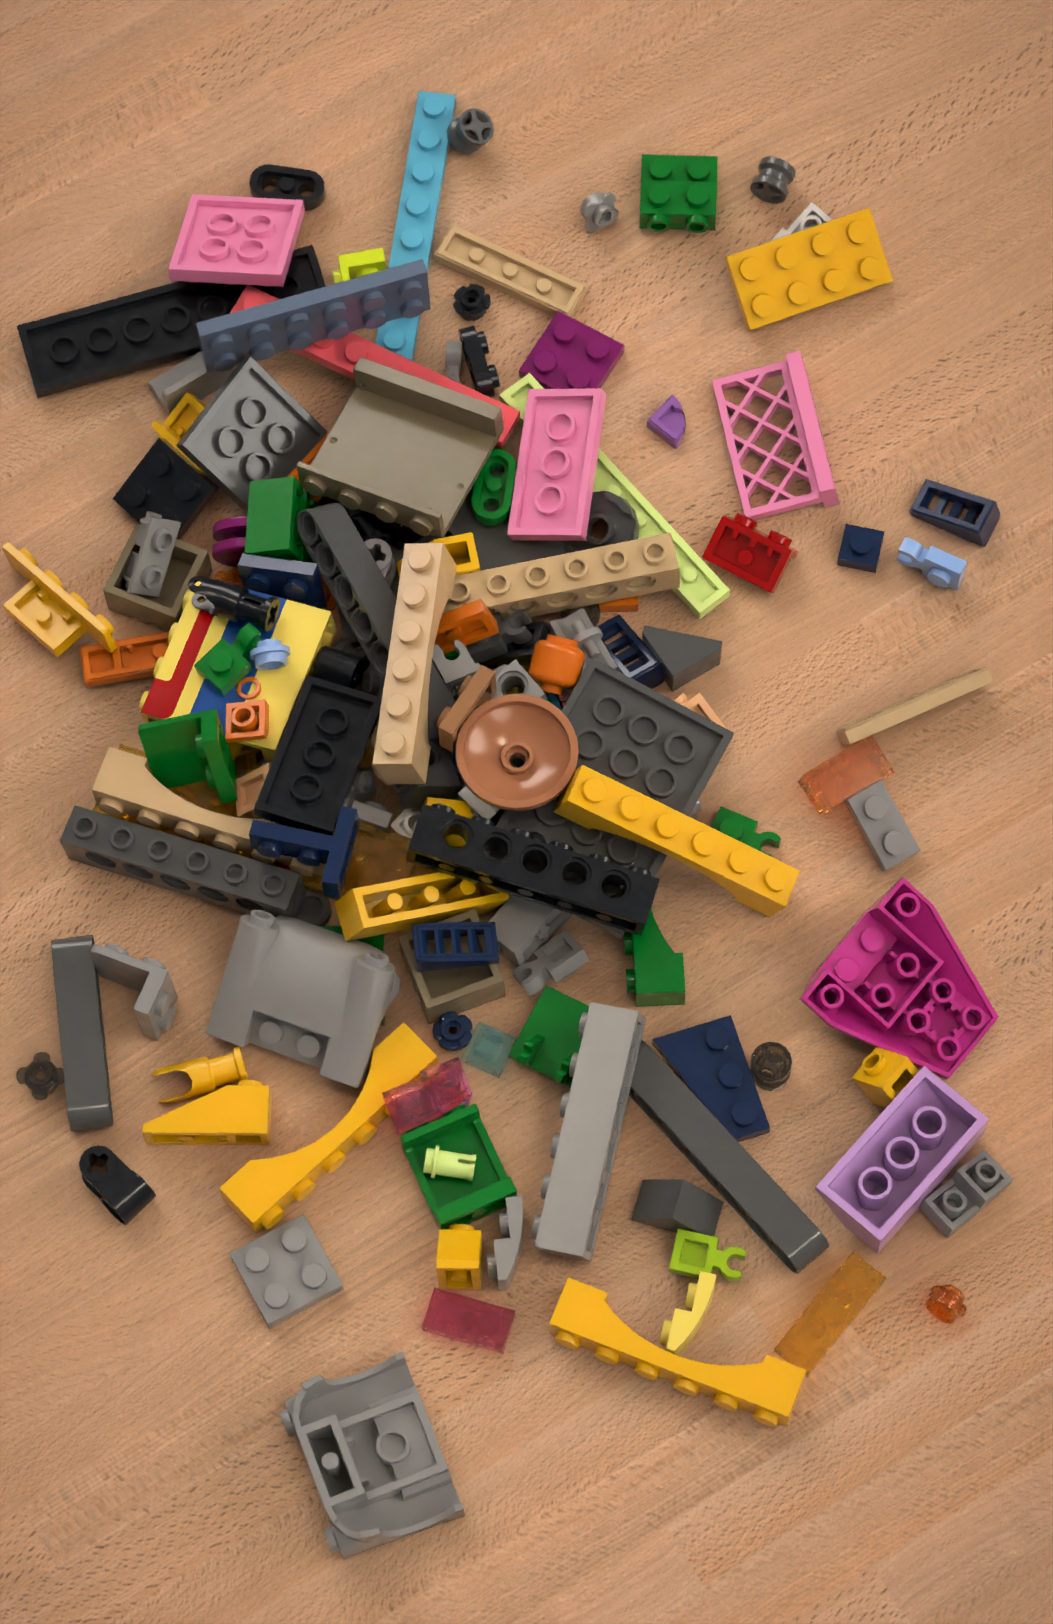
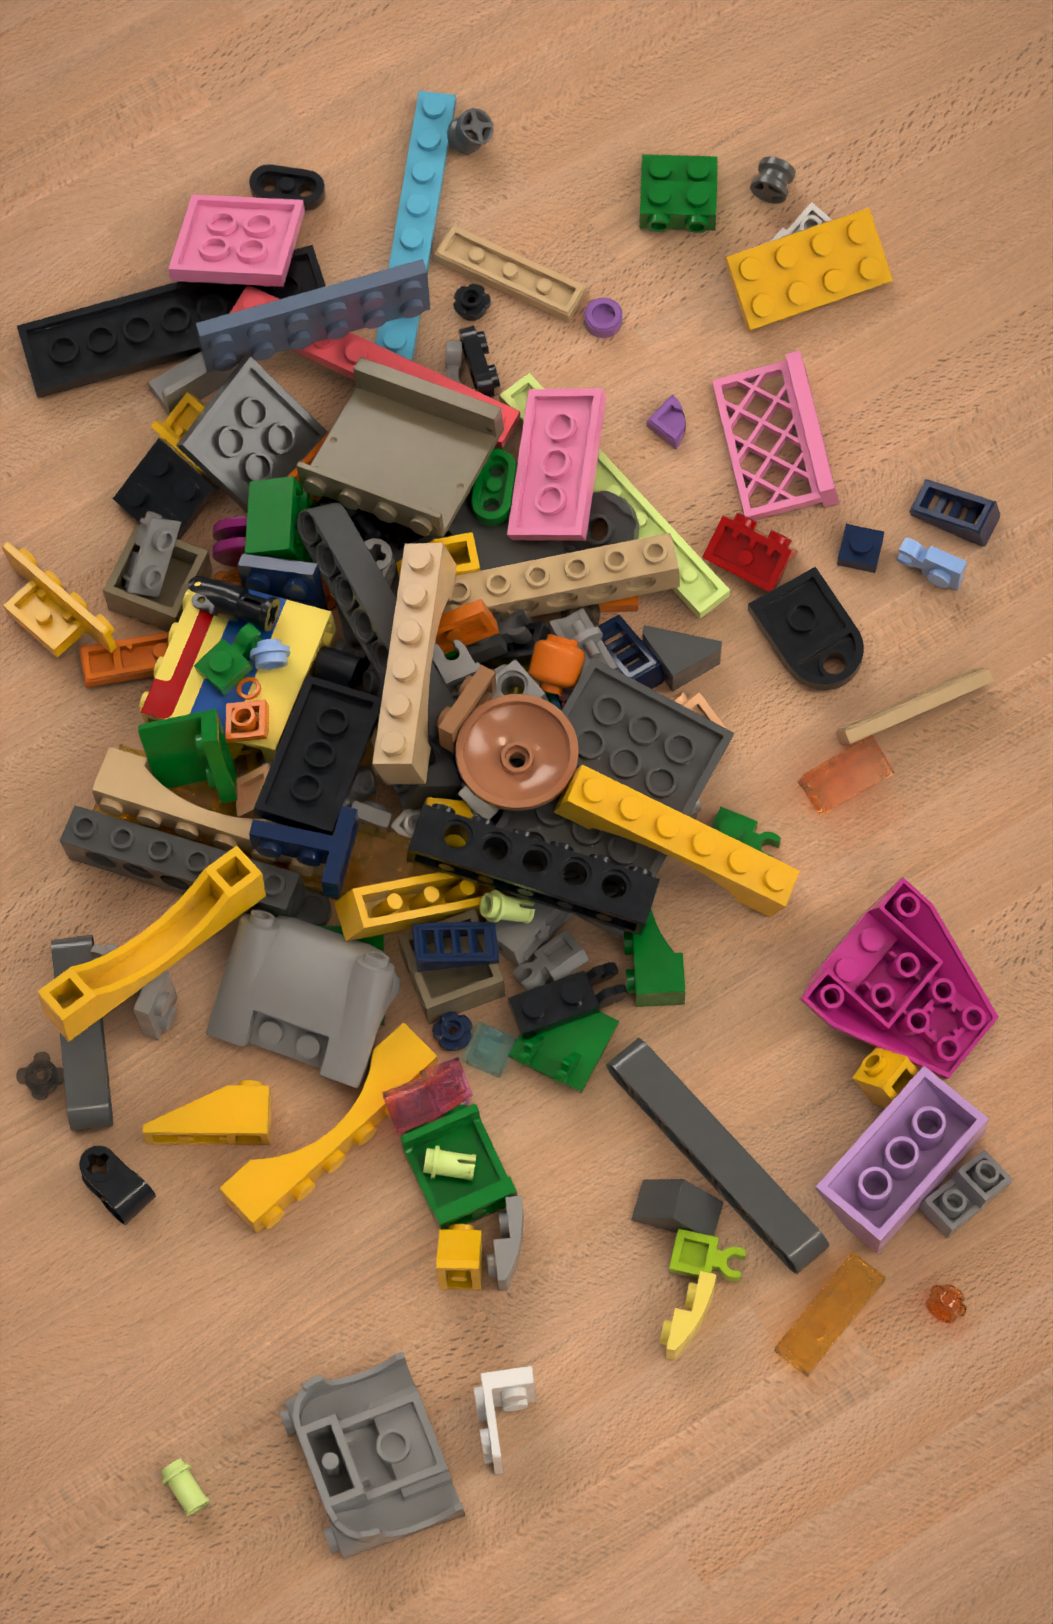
yellow piece [151,1046,249,1103] -> none
light grey plate [230,1214,344,1329] -> none
neon yellow bracket [332,247,386,284] -> none
clear pink plate [422,1287,515,1354] -> none
magenta plate [519,311,624,389] -> none
light grey brick [532,1002,646,1262] -> none
yellow arch [549,1277,806,1427] -> none
light grey plate [580,192,619,233] -> none
dark blue wing [652,1015,770,1142] -> none
clear smoke wheel [750,1042,792,1091] -> none
light grey plate [844,780,920,870] -> none
none -> yellow arch [37,846,266,1042]
none -> yellowish green pin [160,1458,210,1517]
none -> white bracket [474,1366,536,1475]
none -> yellowish green pin [480,890,535,924]
none -> black hinge [508,962,629,1039]
none -> medium lavender tile [584,298,623,338]
none -> black plate [748,566,864,690]

